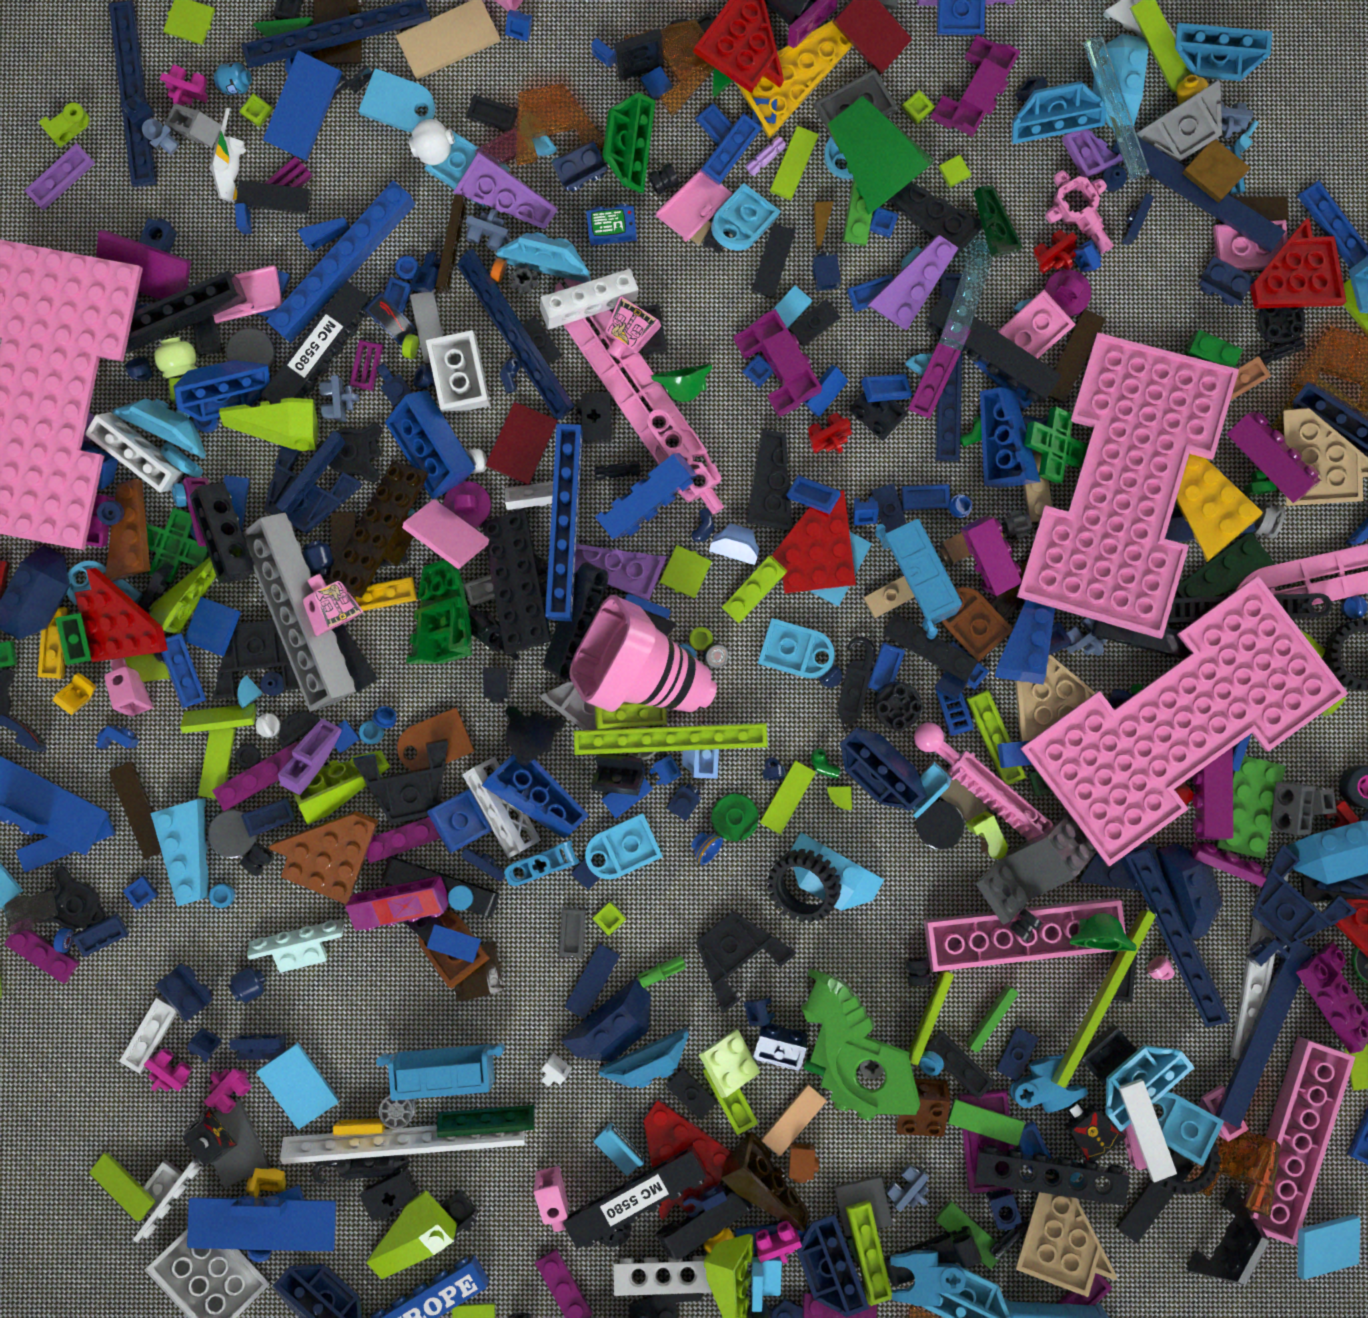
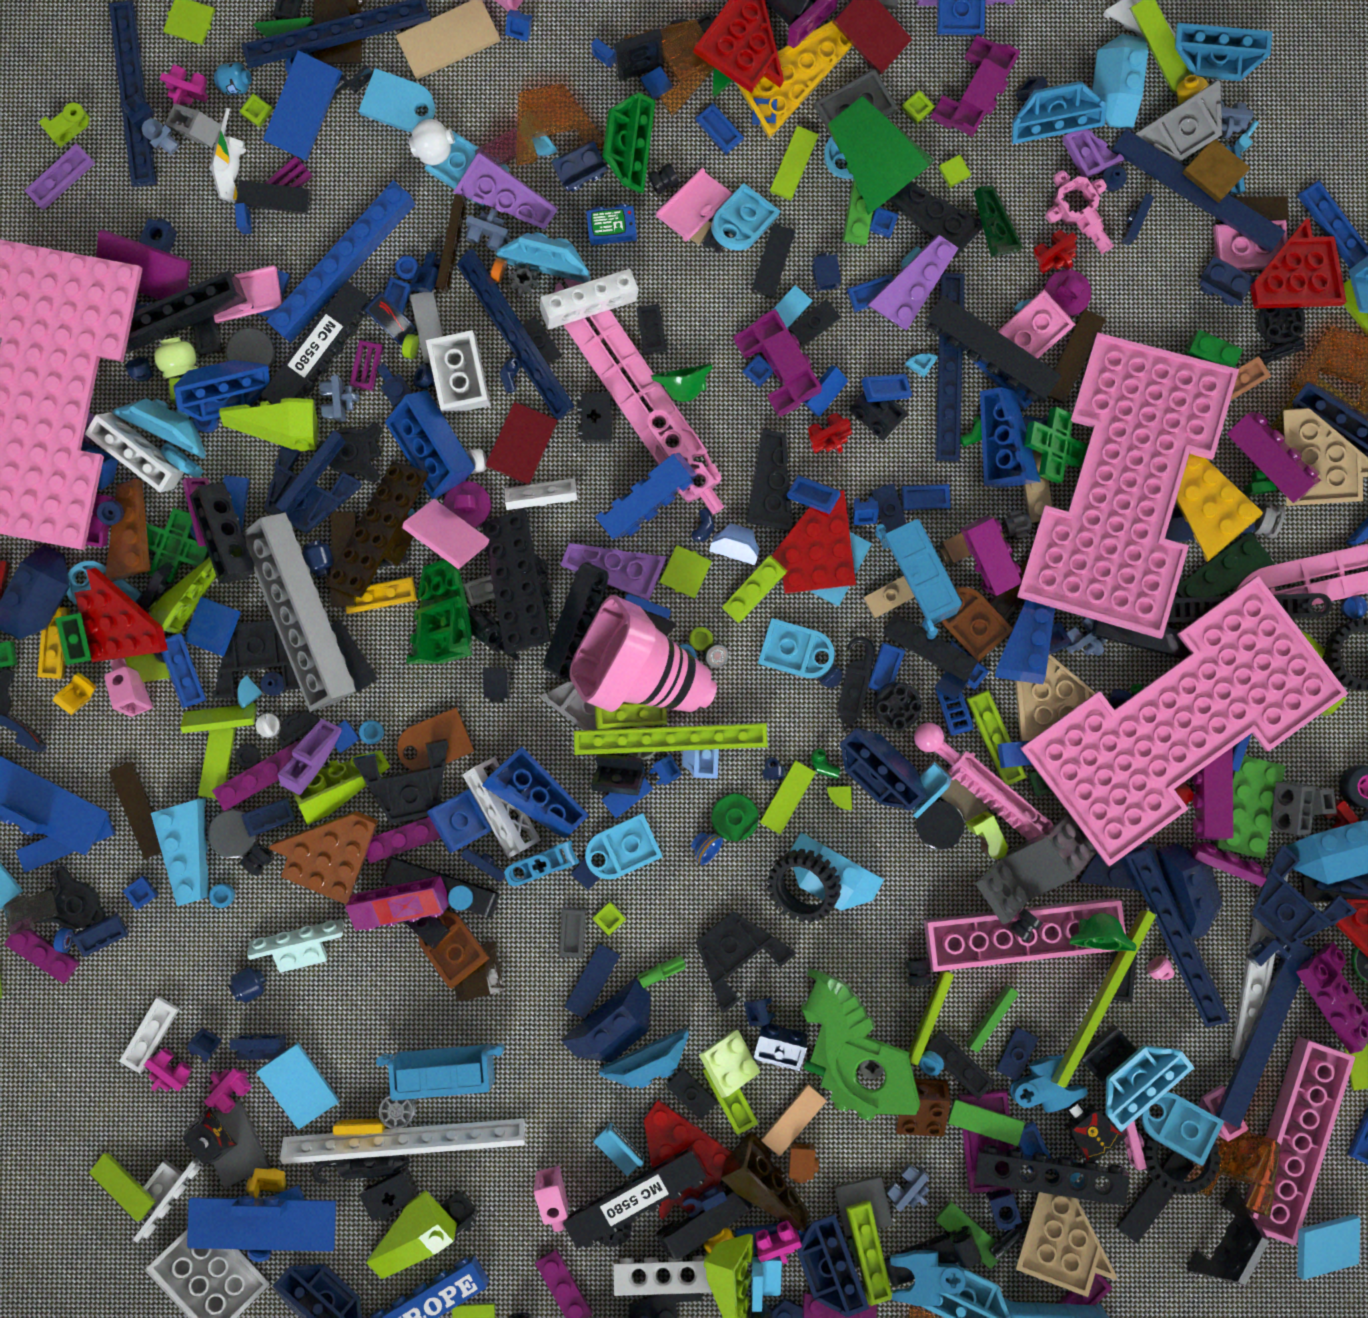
blue bracket [95,725,140,749] -> none
dark blue bracket [155,963,212,1023] -> none
dark azure tile [172,483,187,508] -> none
blue slope [297,217,350,252] -> none
bright pink torso [303,574,363,636] -> none
blue plate [372,706,397,728] -> none
blue tile [426,924,481,963] -> none
dark green tile [436,1105,535,1137] -> none
black tile [466,94,519,134] -> none
black tile [505,706,564,765] -> none
white tile [541,1053,572,1087] -> none
blue brick [545,424,583,621] -> none
black axle [594,461,641,480] -> none
bright pink torso [605,296,661,359] -> none
dark blue bracket [666,783,702,821] -> none
blue tile [701,113,762,185] -> none
lavender axle [746,136,786,176] -> none
pearl gold piece [814,201,834,250] -> none
magenta plate [908,320,971,419] -> none
clear light blue tile [939,239,993,351] -> none
blue plate [949,494,972,518] -> none
blue bracket [1073,240,1102,272] -> none
clear light blue tile [1083,36,1149,180] -> none
white tile [1118,1079,1177,1182] -> none

